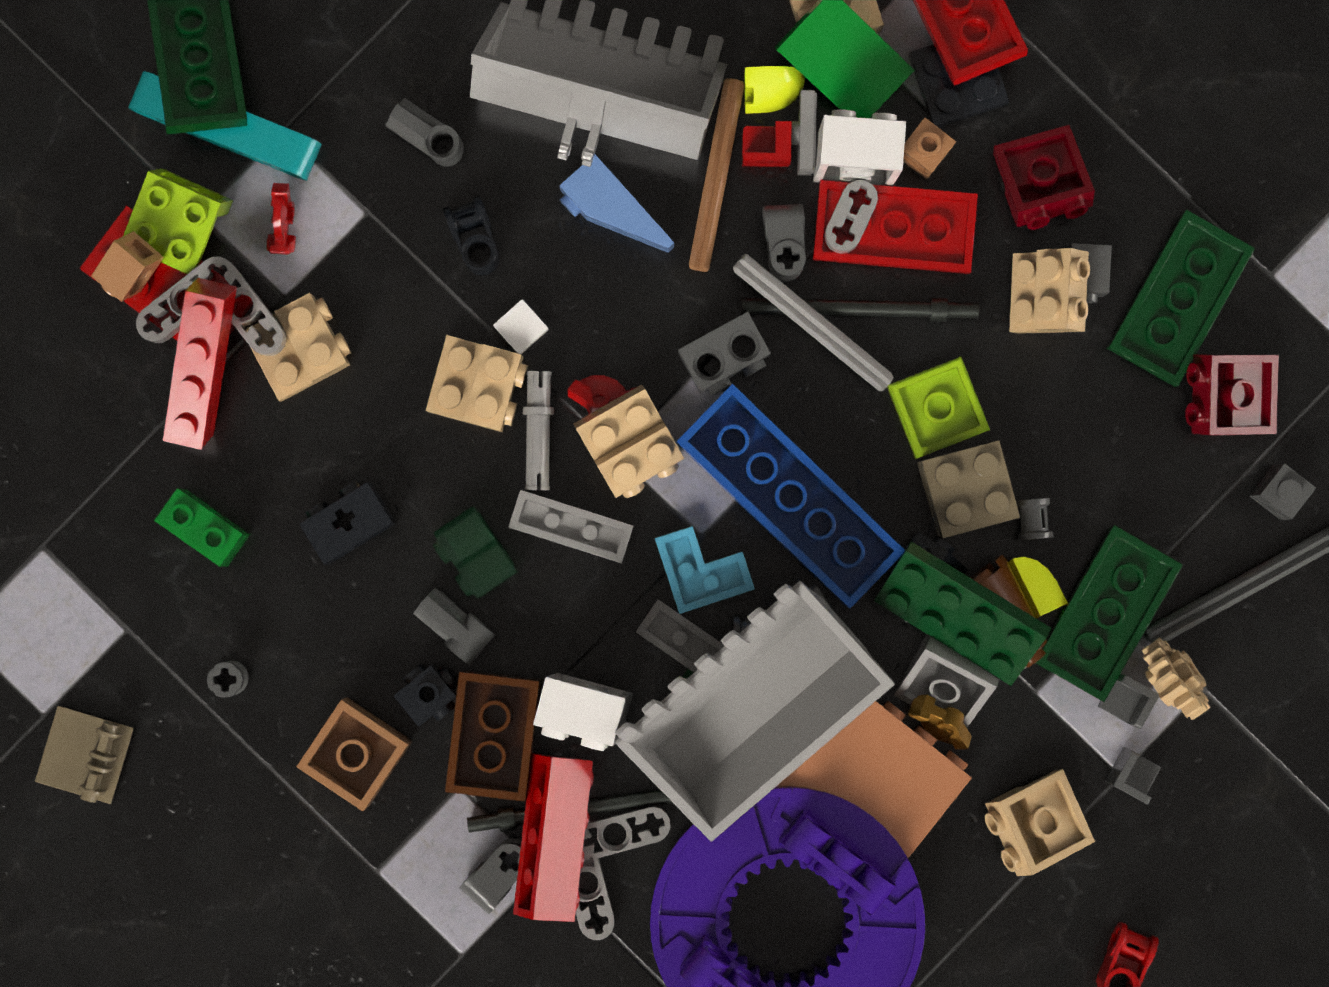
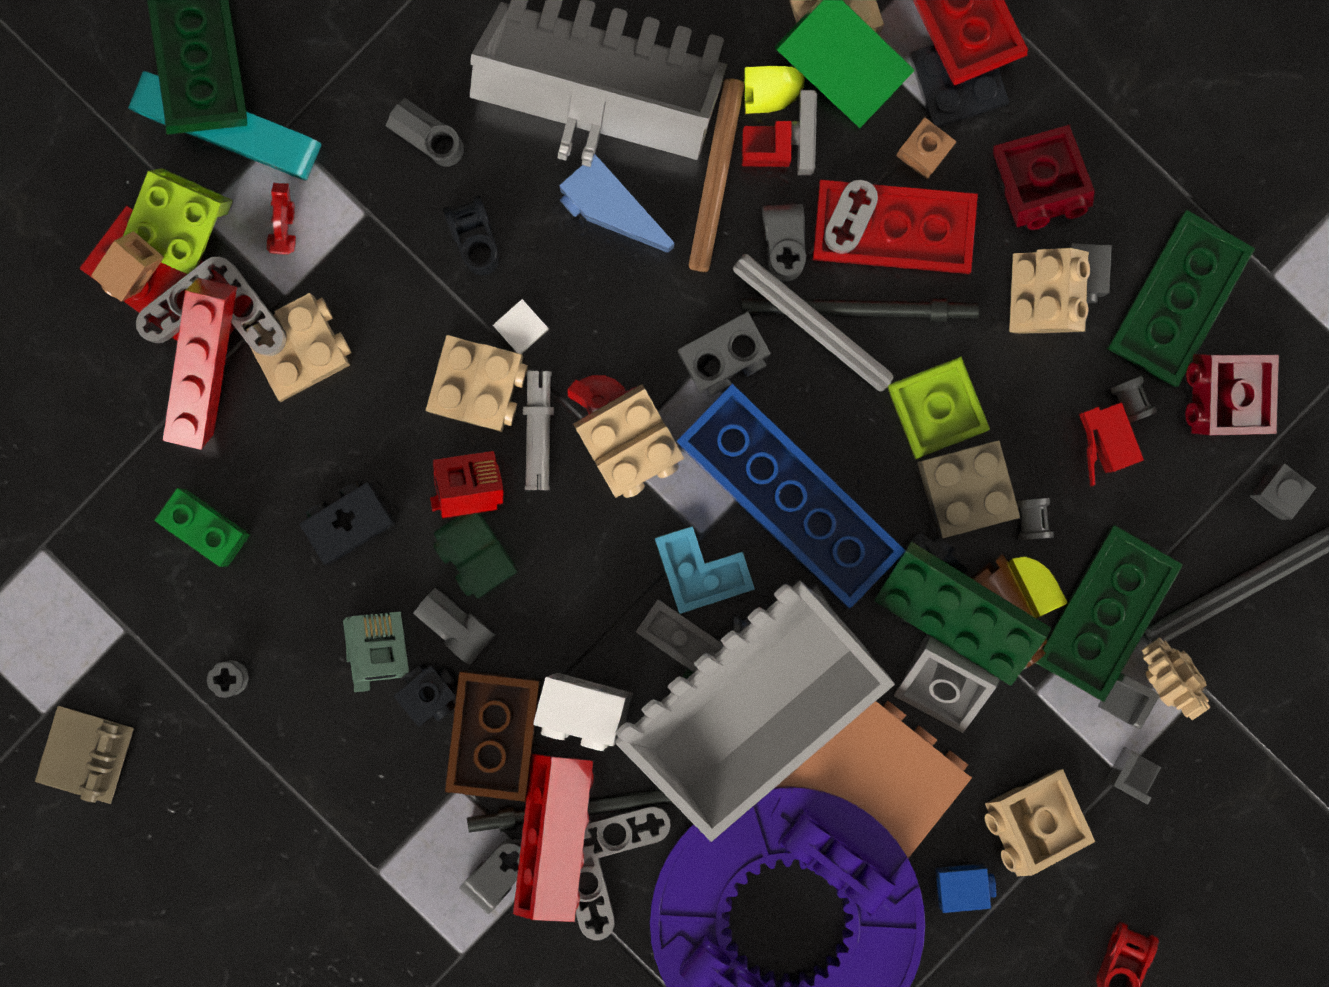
medium nougat brick [296,697,412,811] -> none
light grey plate [508,490,634,564] -> none
white brick [813,110,906,186] -> none
pearl gold piece [908,694,972,749] -> none
none -> sand green piece [343,612,409,692]
none -> red piece [430,451,503,518]
none -> blue brick [935,864,996,913]
none -> red piece [1079,402,1144,486]
none -> dark grey bush [1110,376,1157,423]

